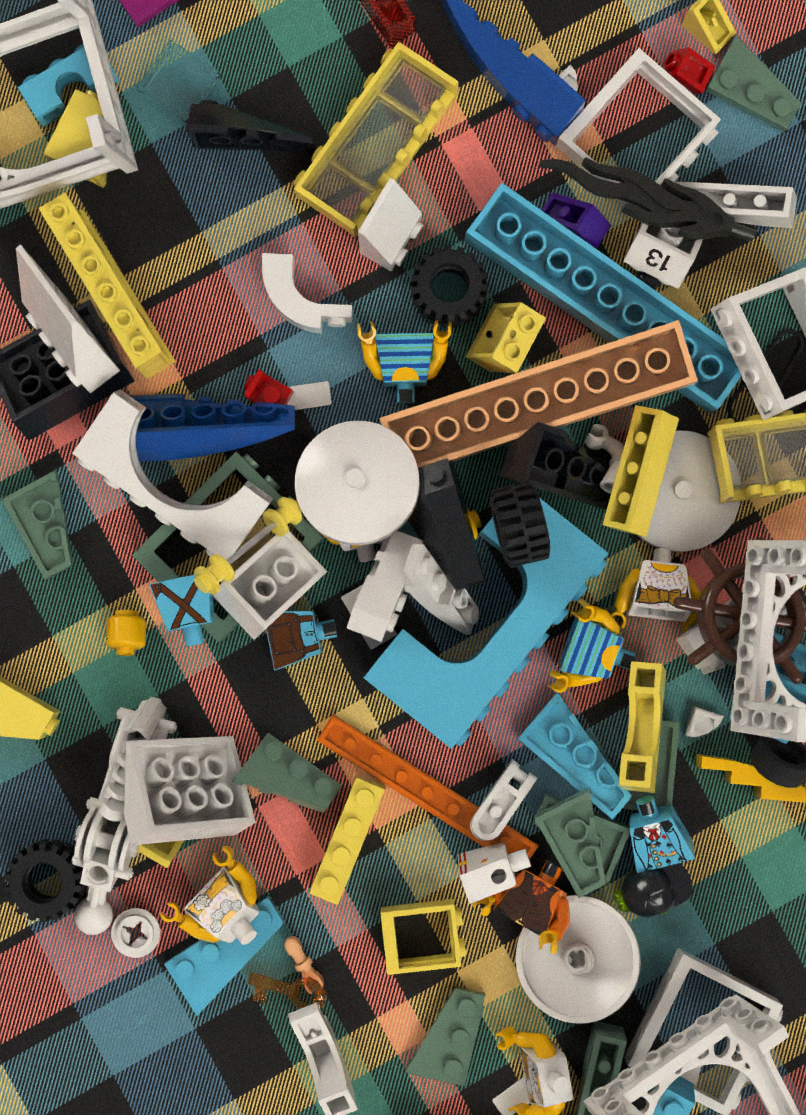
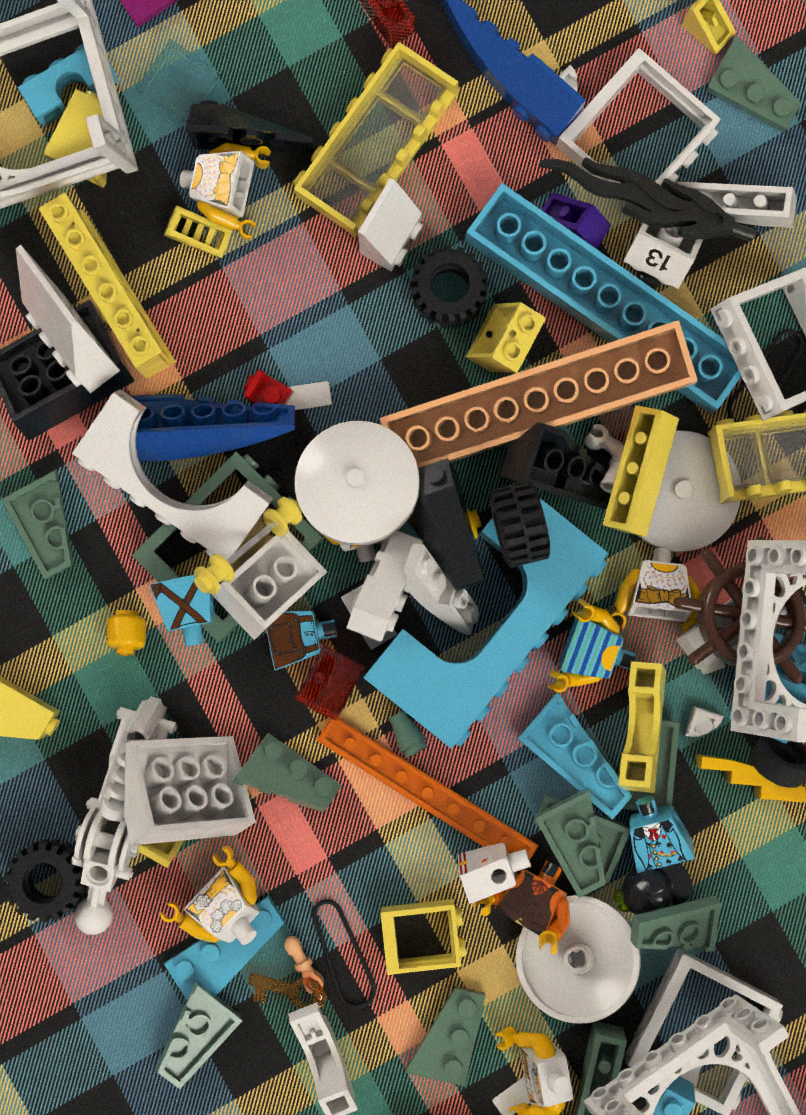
white gear [111,907,161,958] -> none
white arch [262,253,353,334] -> none
light yellow brick [309,774,385,905] -> none
torso [357,320,452,404] -> none
white plate [470,759,537,841] -> none
red bracket [663,47,715,95] -> none
none -> wing [156,980,243,1089]
none -> light yellow slope [164,205,233,258]
none -> torso [180,142,271,240]
none -> clear red brick [295,645,365,721]
none -> black piece [312,899,377,1009]
none -> sand green cone [389,711,428,758]
none -> sand green wing [630,896,721,952]

